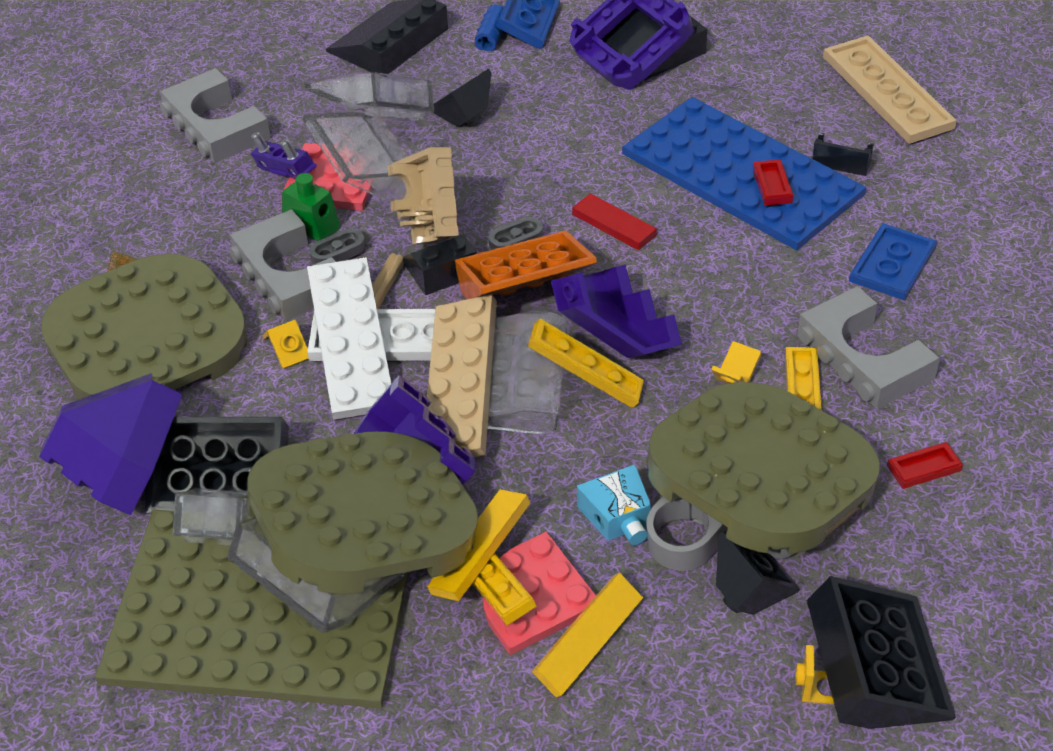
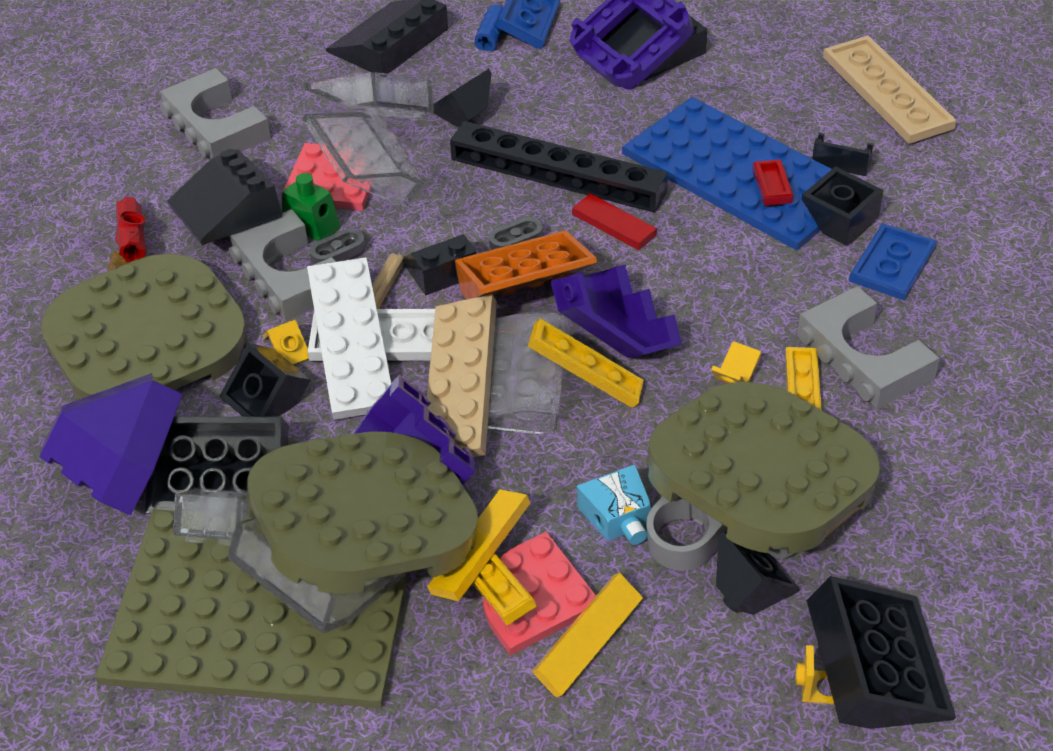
dark purple piece [250,132,317,179] -> none
tan piece [387,147,459,244] -> none
red tile [887,442,963,489] -> none
none -> red piece [115,196,146,263]
none -> black slope [167,149,283,245]
none -> black slope [219,343,311,417]
none -> black brick [450,121,668,213]
none -> black slope [801,166,883,246]

